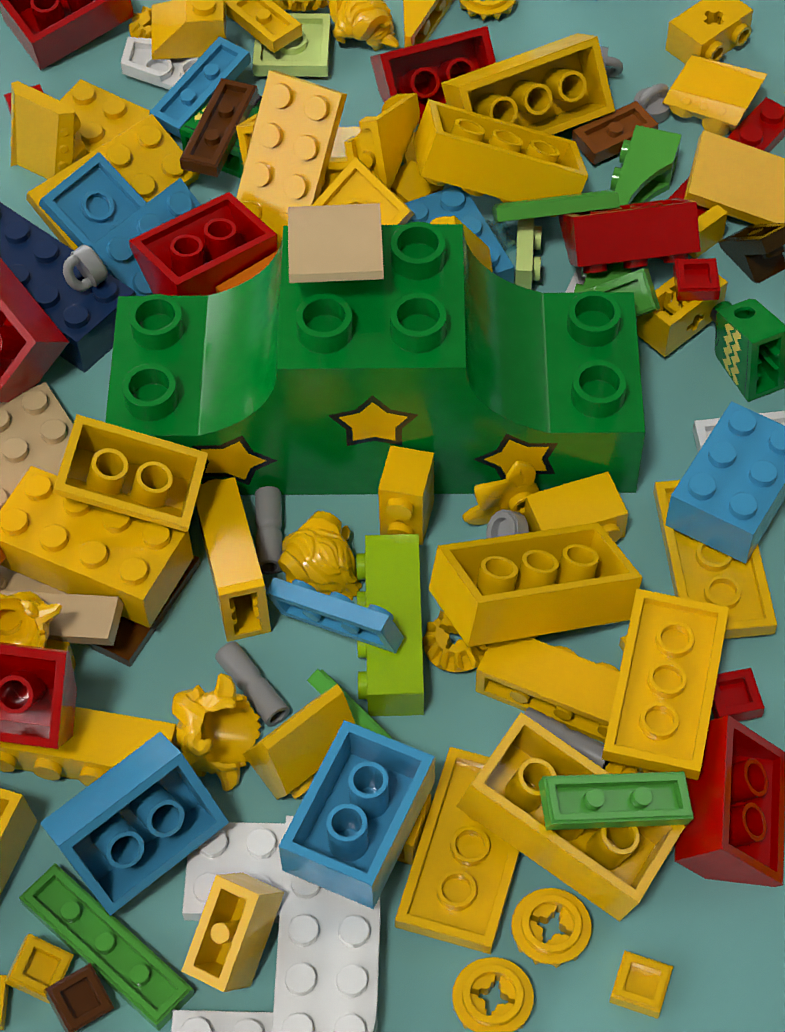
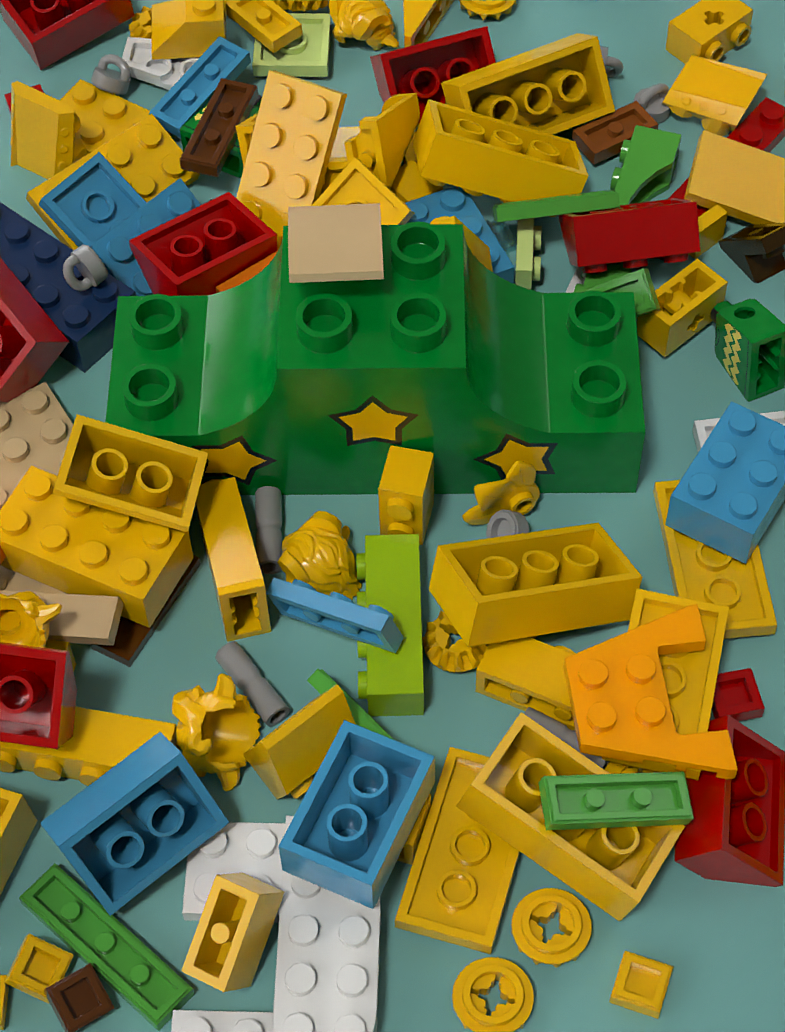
yellow brick [524,472,628,542] -> none
red tile [673,258,721,301] -> none
none -> light grey tile [91,54,131,95]
none -> light orange wing [563,604,738,779]

